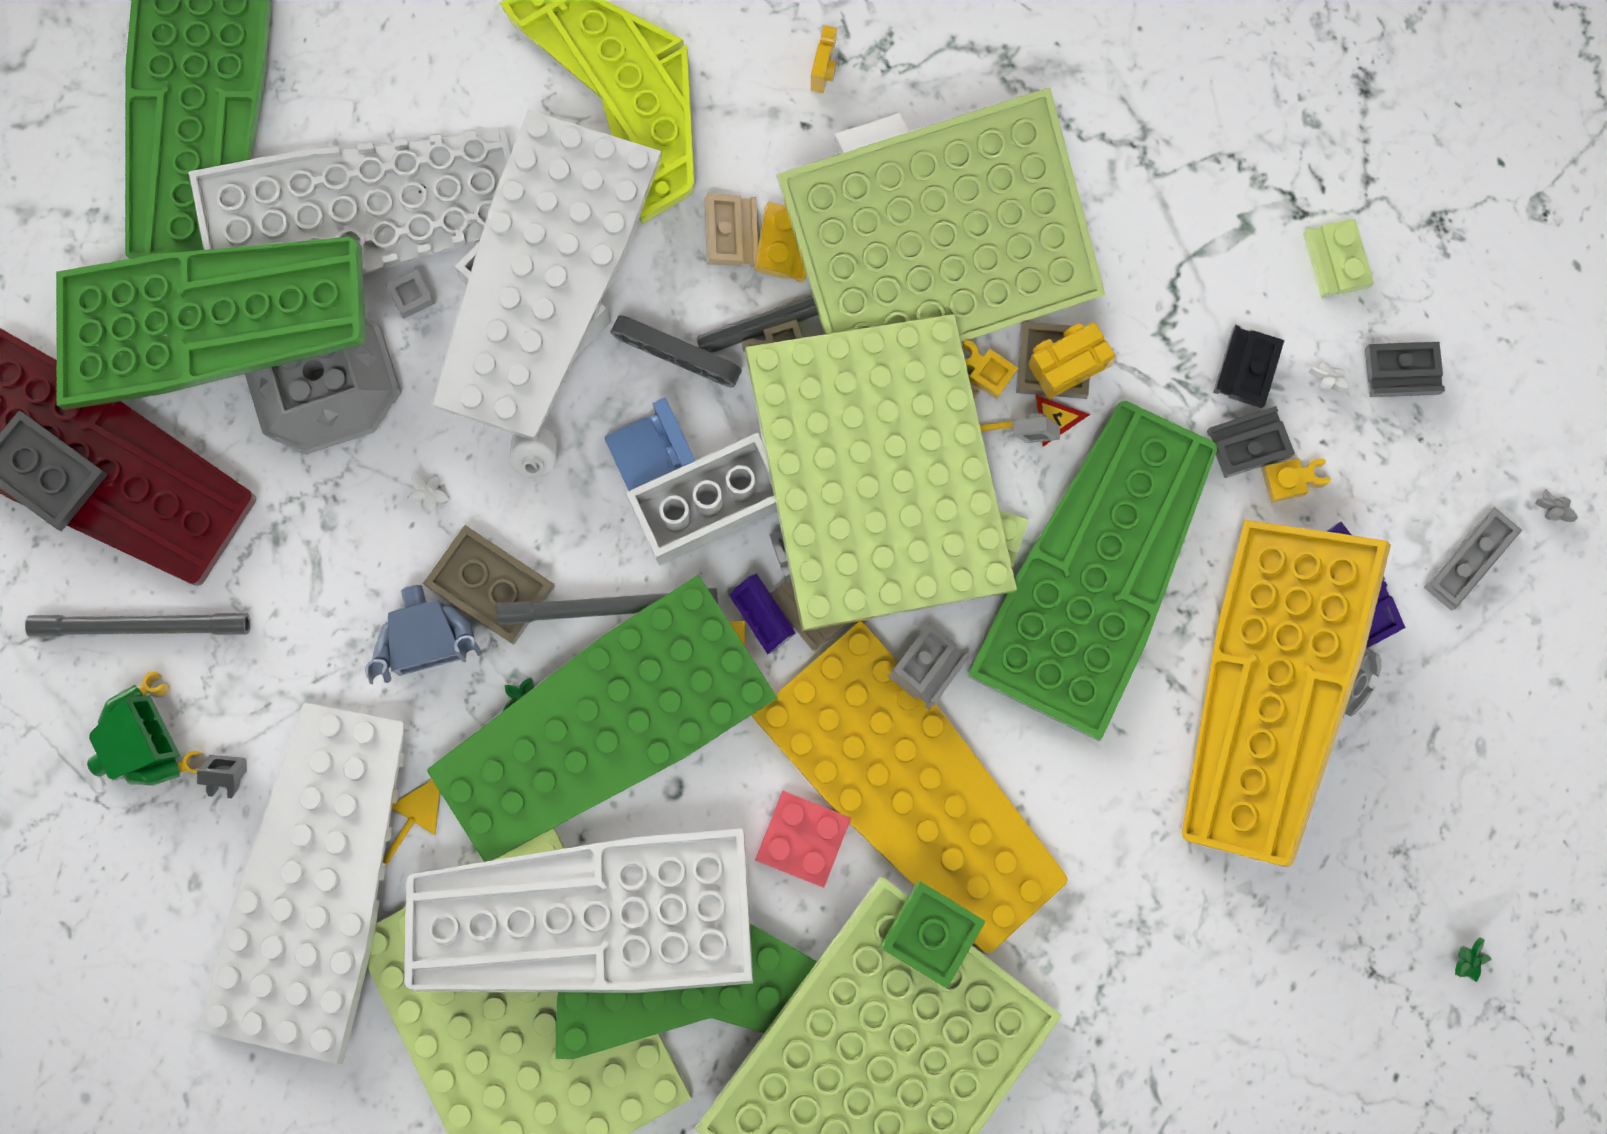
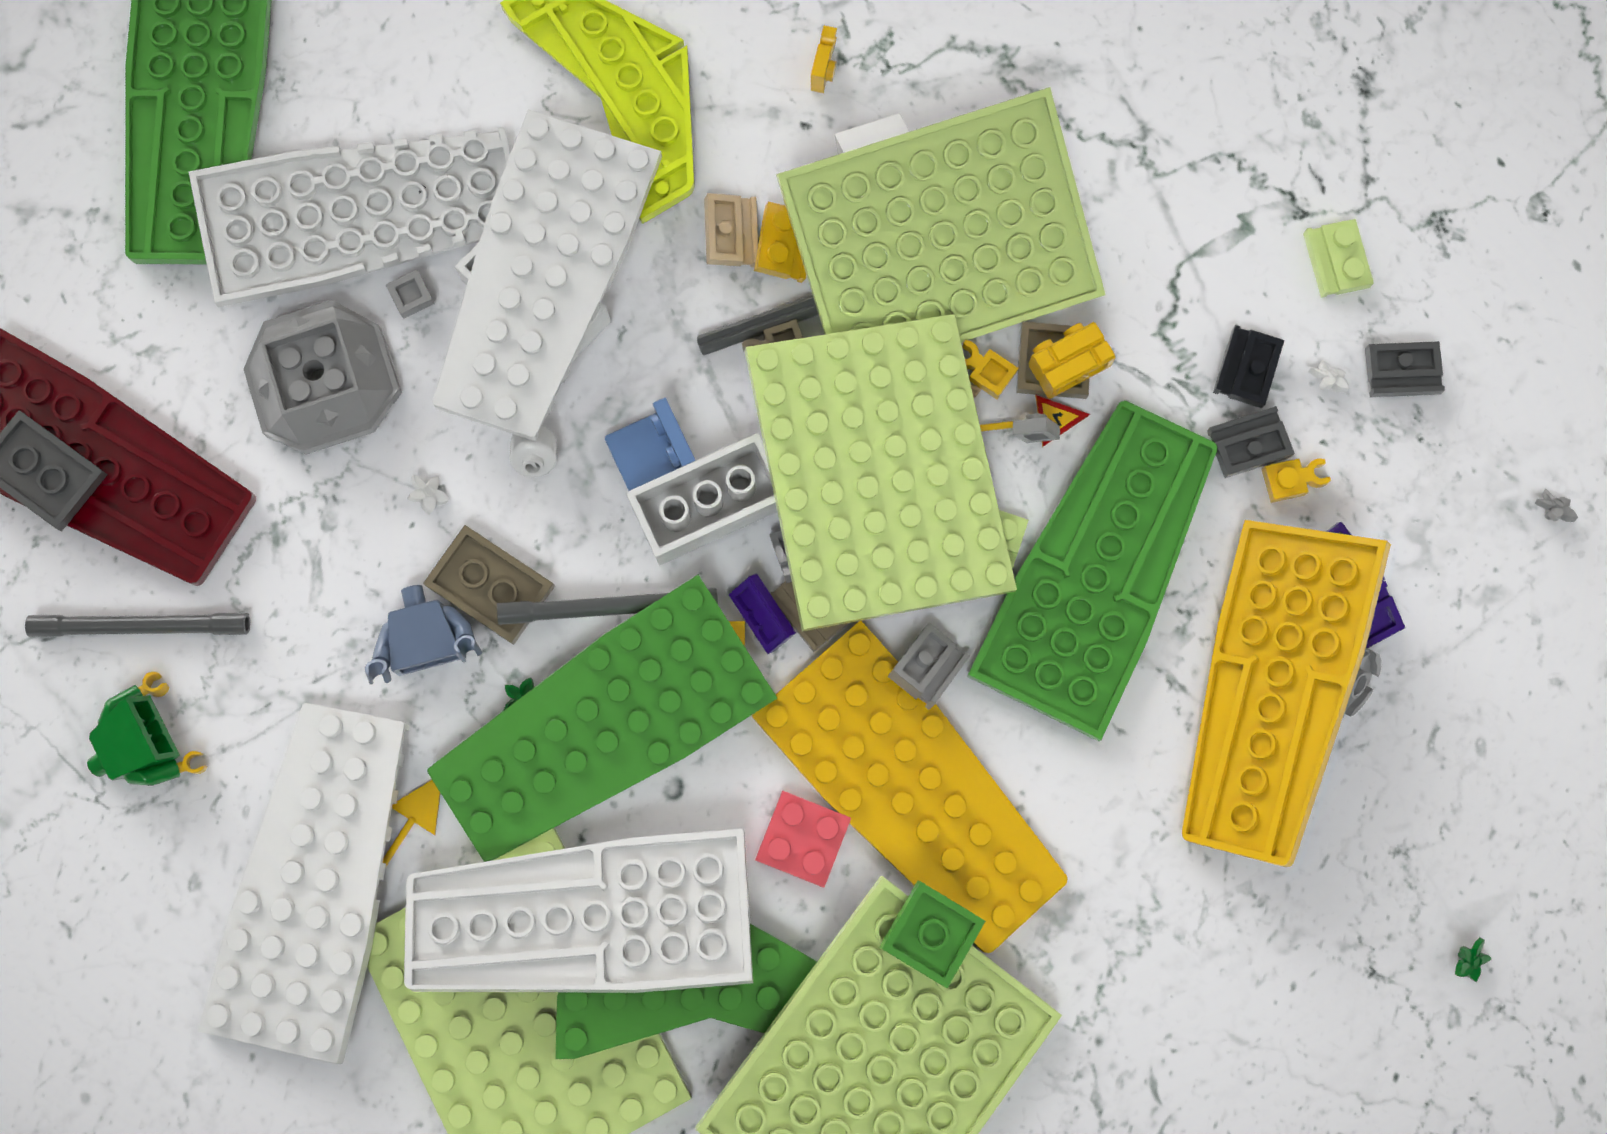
bright green wing [56,237,366,410] -> none
dark grey tile [197,755,247,799] -> none
dark grey beam [610,315,742,388] -> none
light grey tile [1424,507,1522,611] -> none

